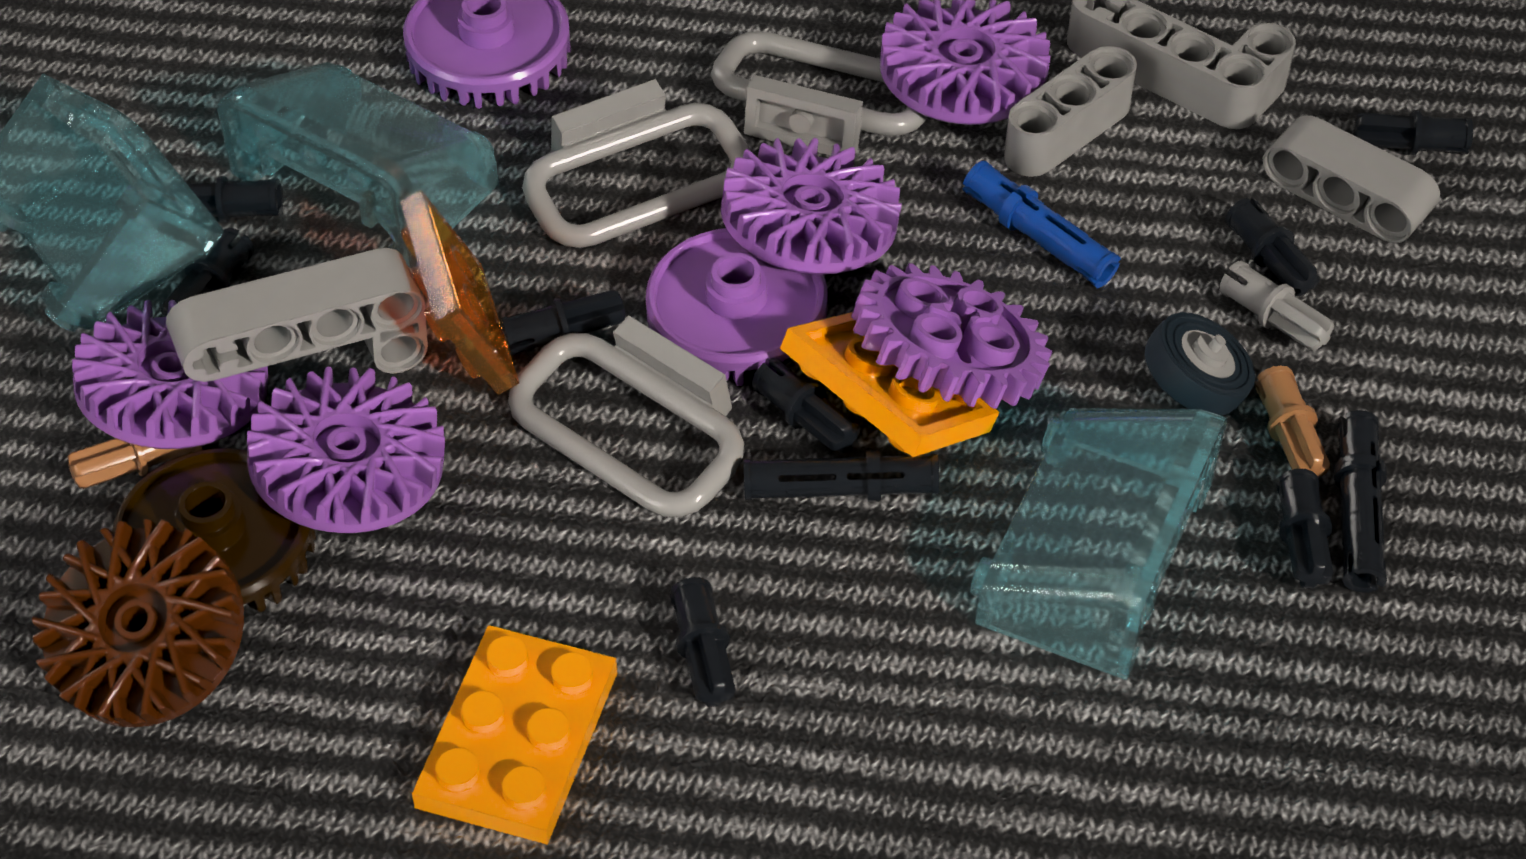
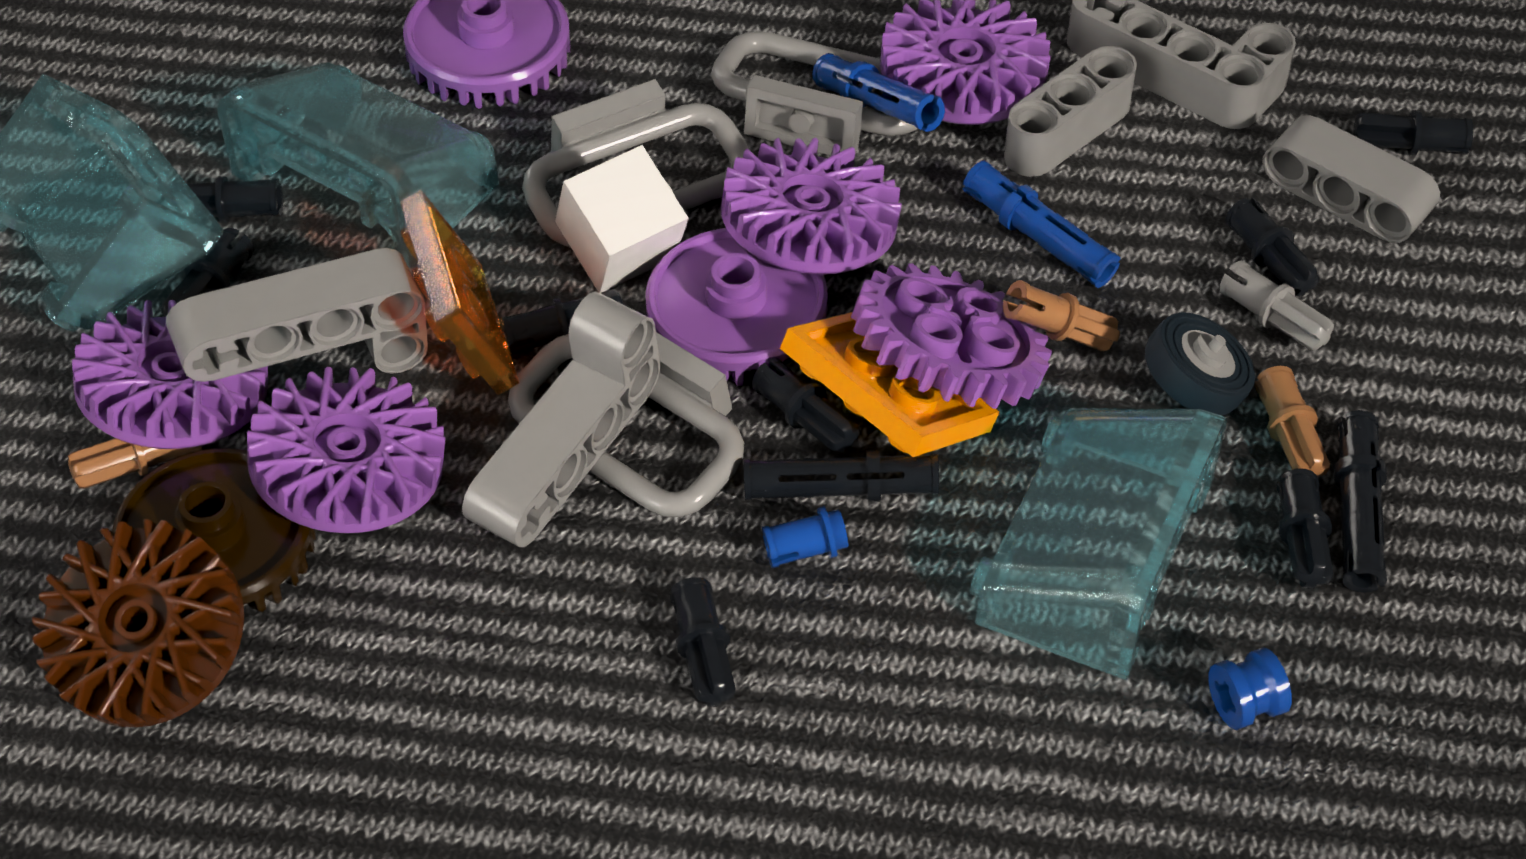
light orange plate [412,625,617,845] -> none
none -> light grey beam [462,291,660,547]
none -> white head [555,145,688,293]
none -> blue pin [762,506,849,568]
none -> blue pin [812,53,945,132]
none -> medium nougat axle [1003,280,1121,351]
none -> blue wheel [1208,647,1292,730]

